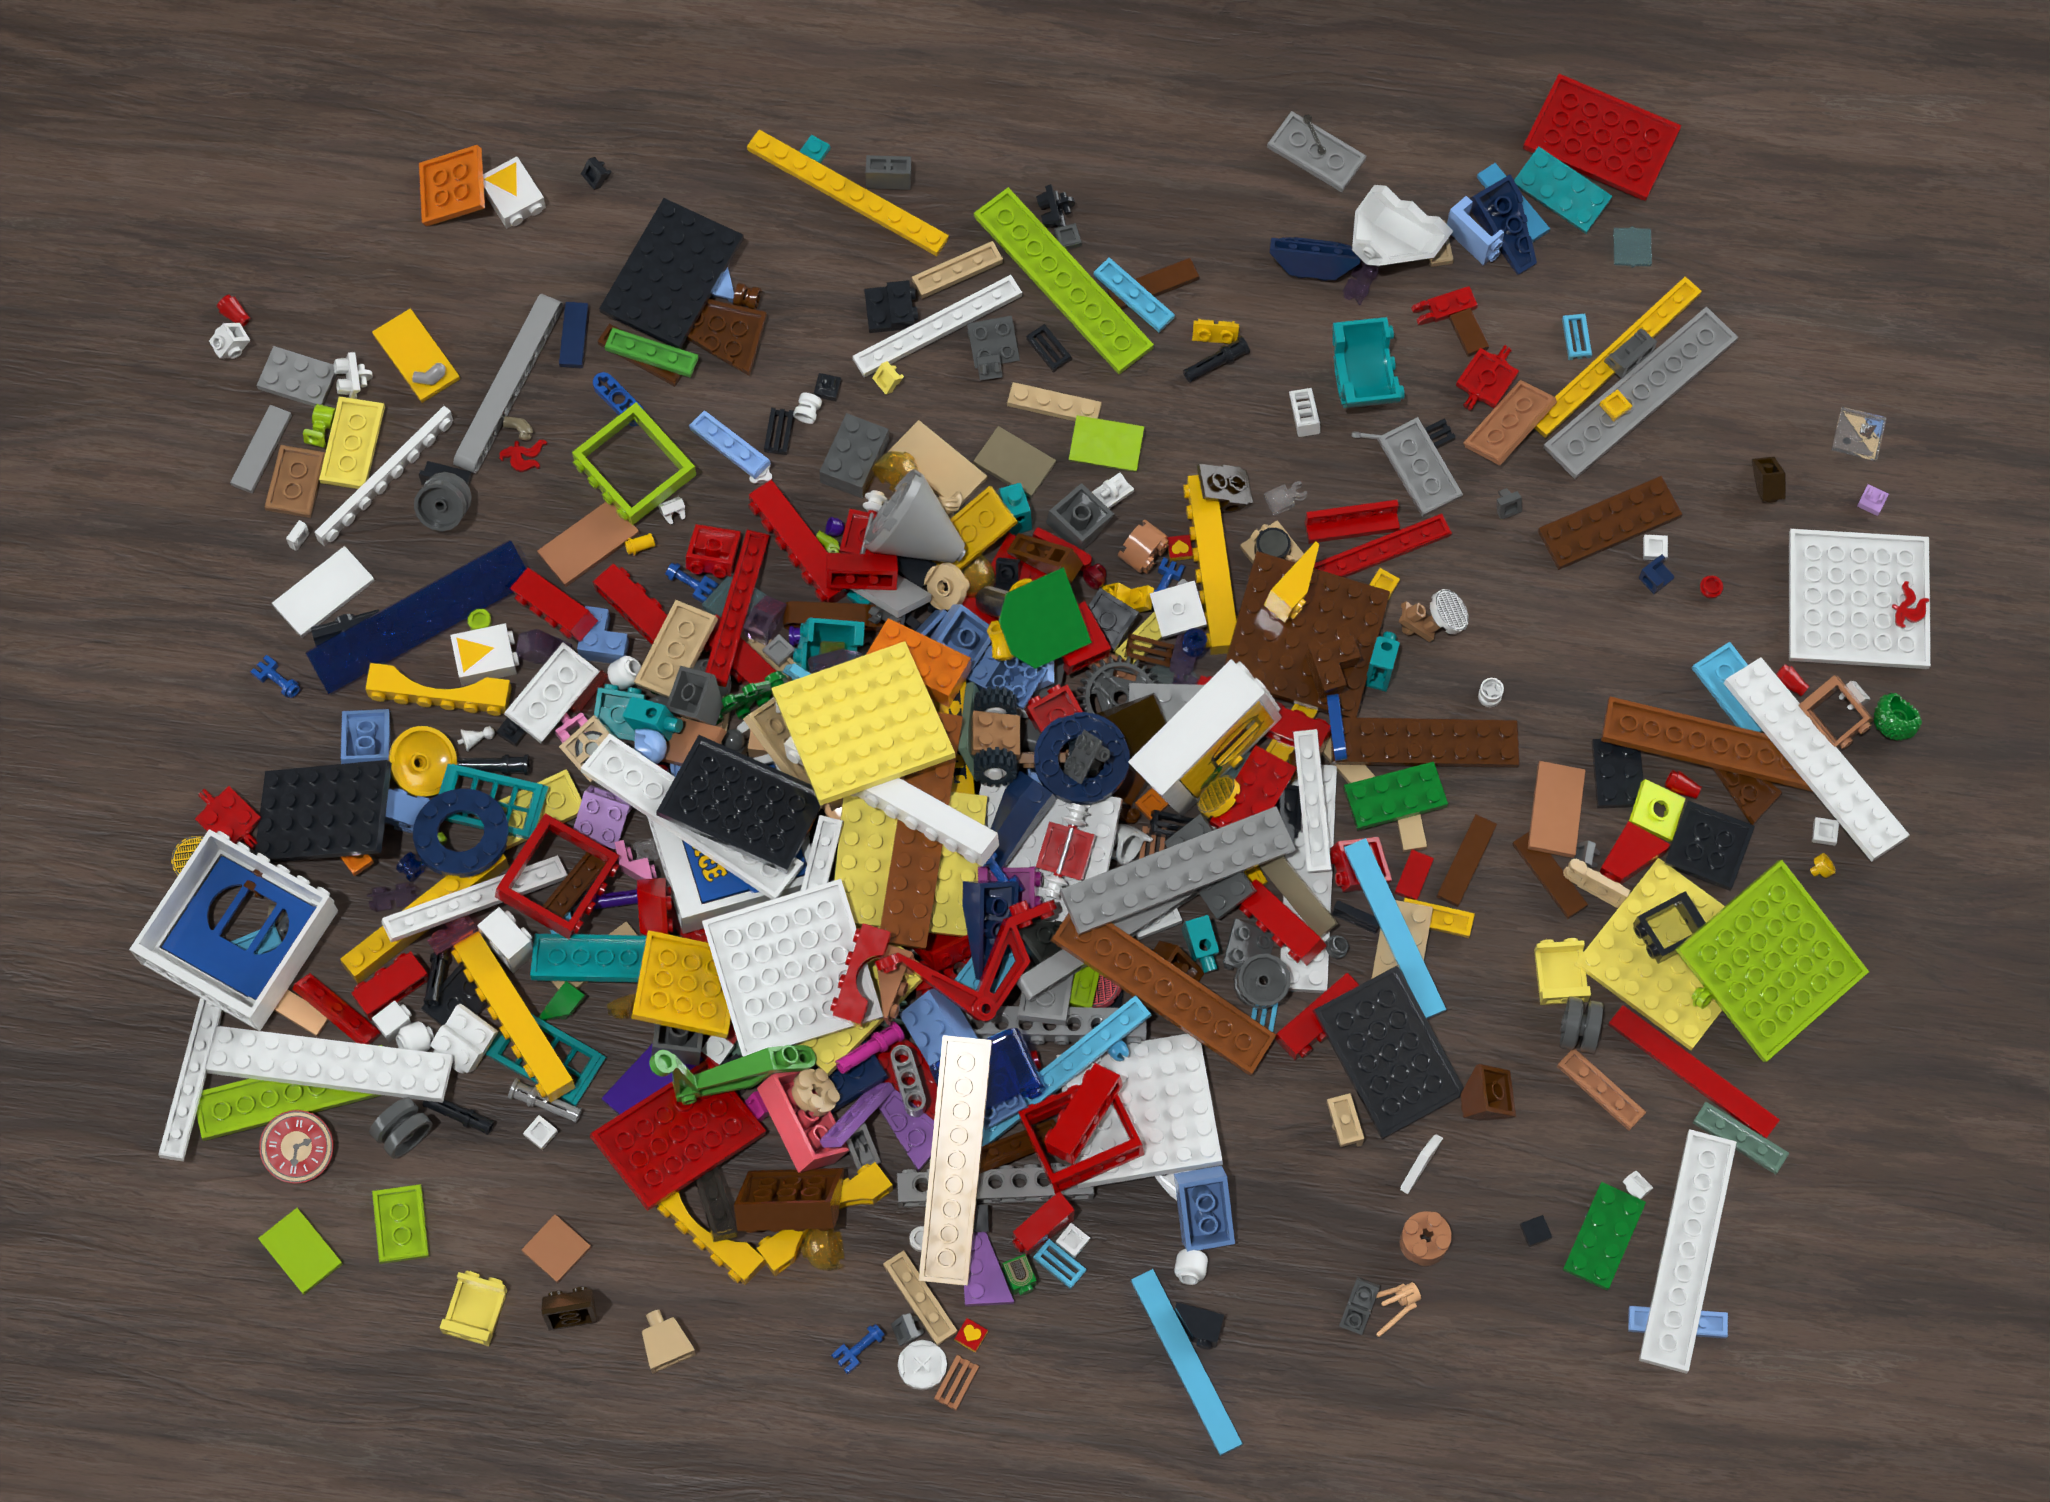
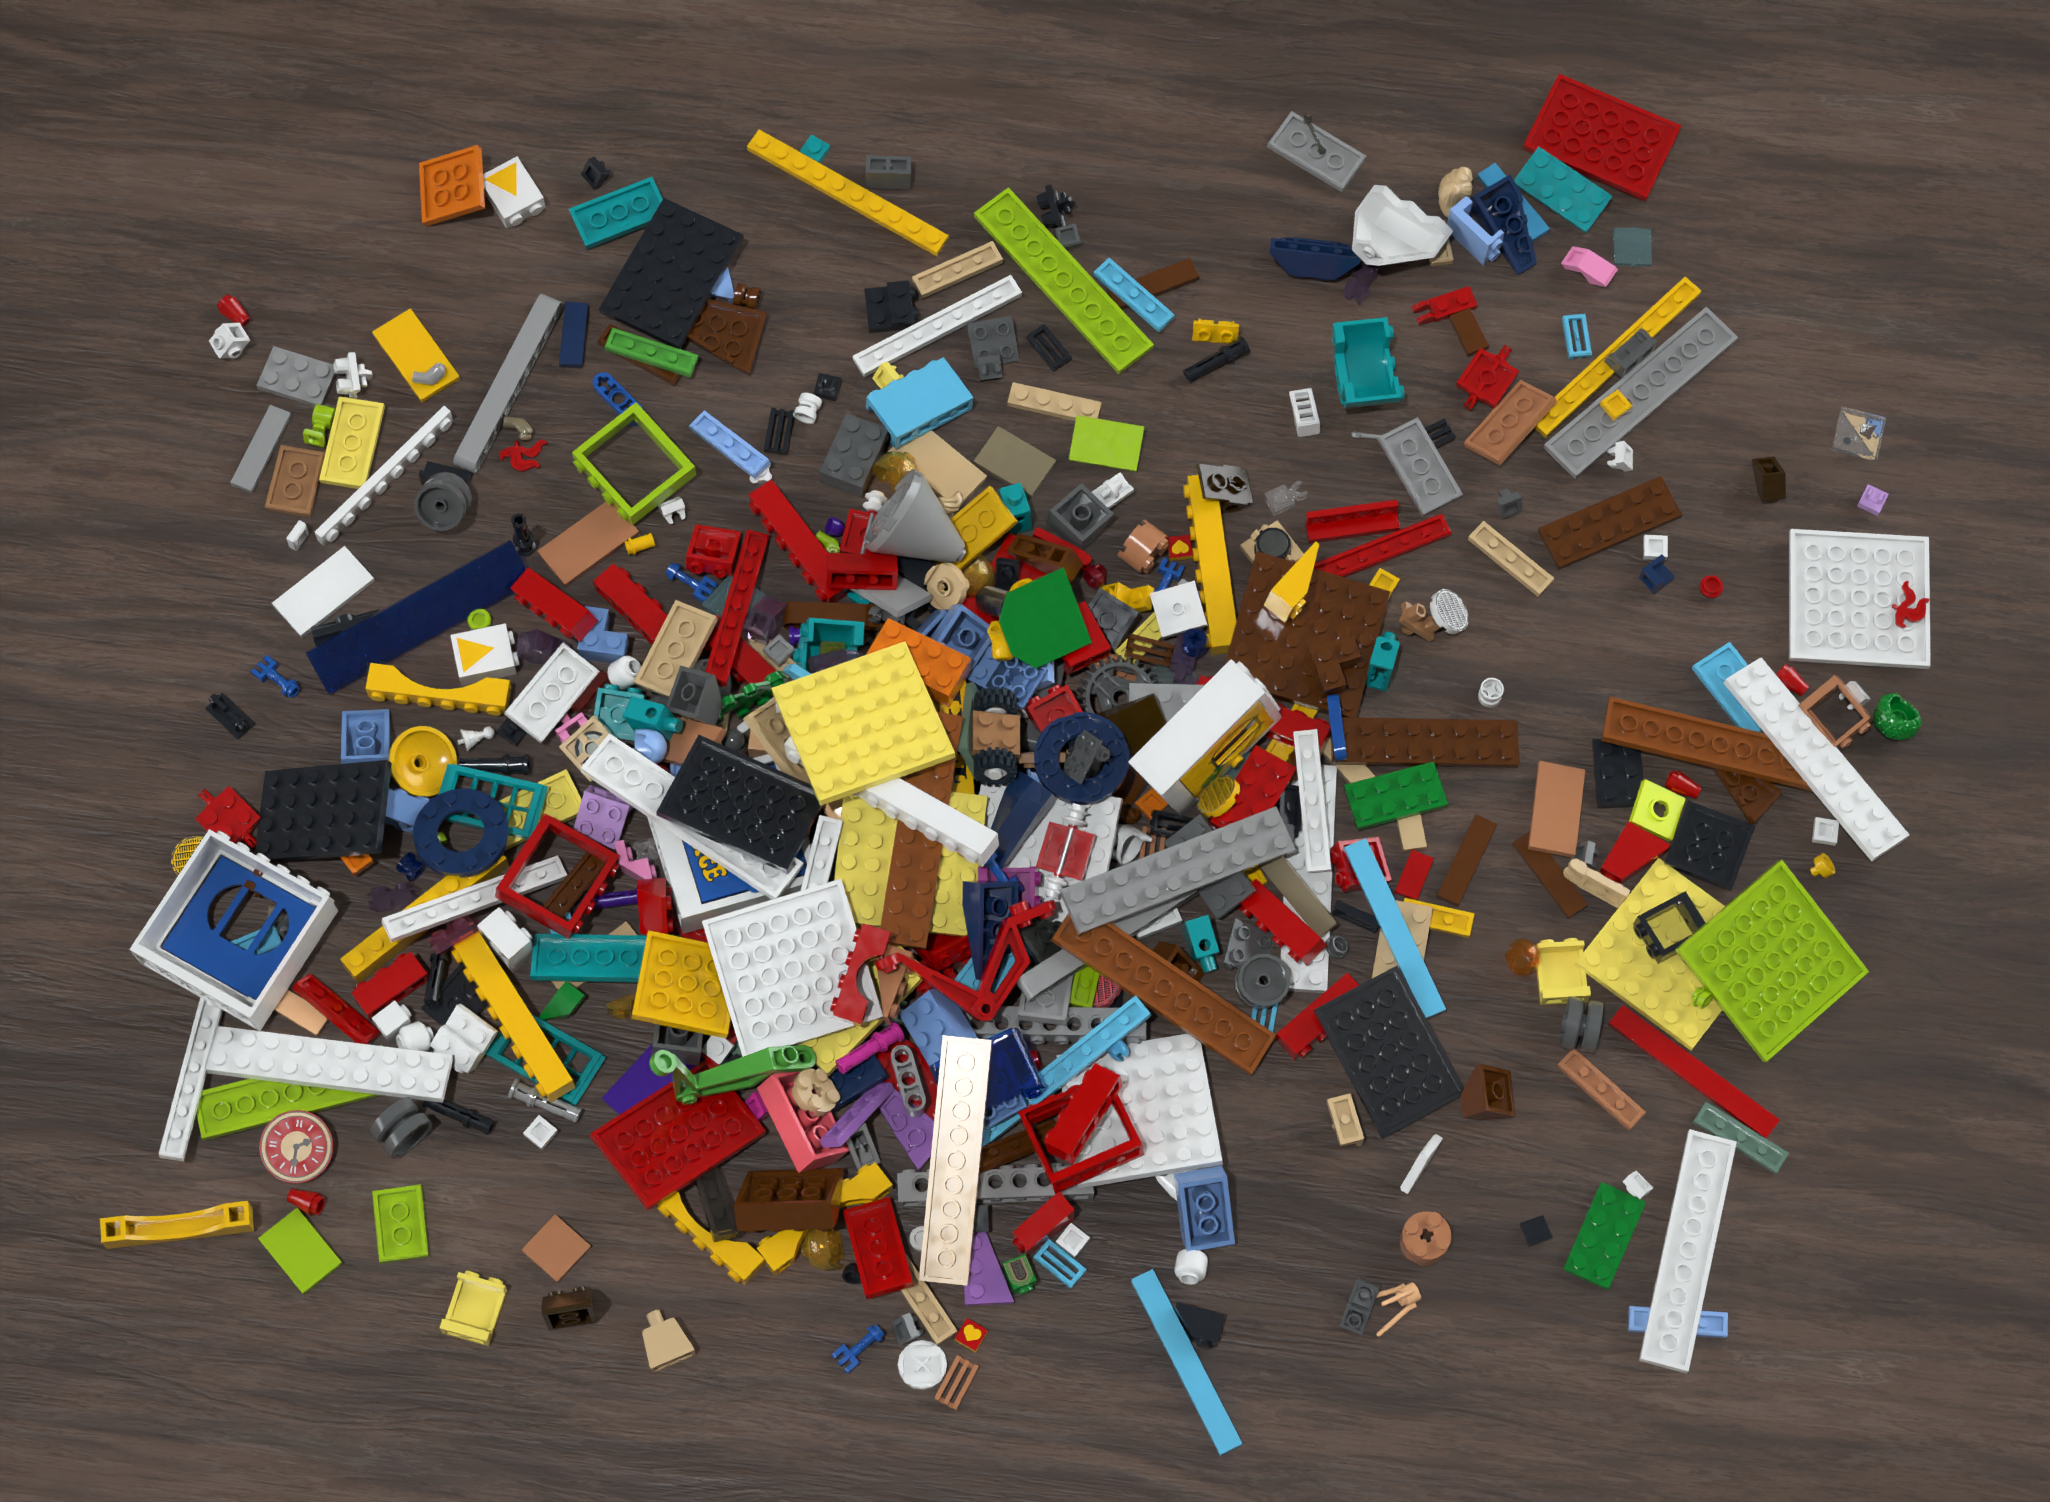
none -> yellow arch [100,1201,254,1249]
none -> black hinge [205,693,255,740]
none -> red cone [287,1188,325,1216]
none -> black pin [511,513,536,557]
none -> teal plate [569,177,663,250]
none -> black hinge [842,1263,861,1285]
none -> red plate [843,1197,914,1300]
none -> medium azure panel [866,357,974,449]
none -> tan hair [1438,167,1473,218]
none -> tan plate [1468,521,1554,598]
none -> clear orange hair [1505,938,1540,977]
none -> bright pink slope [1561,246,1618,287]
none -> white tile [1607,441,1633,472]

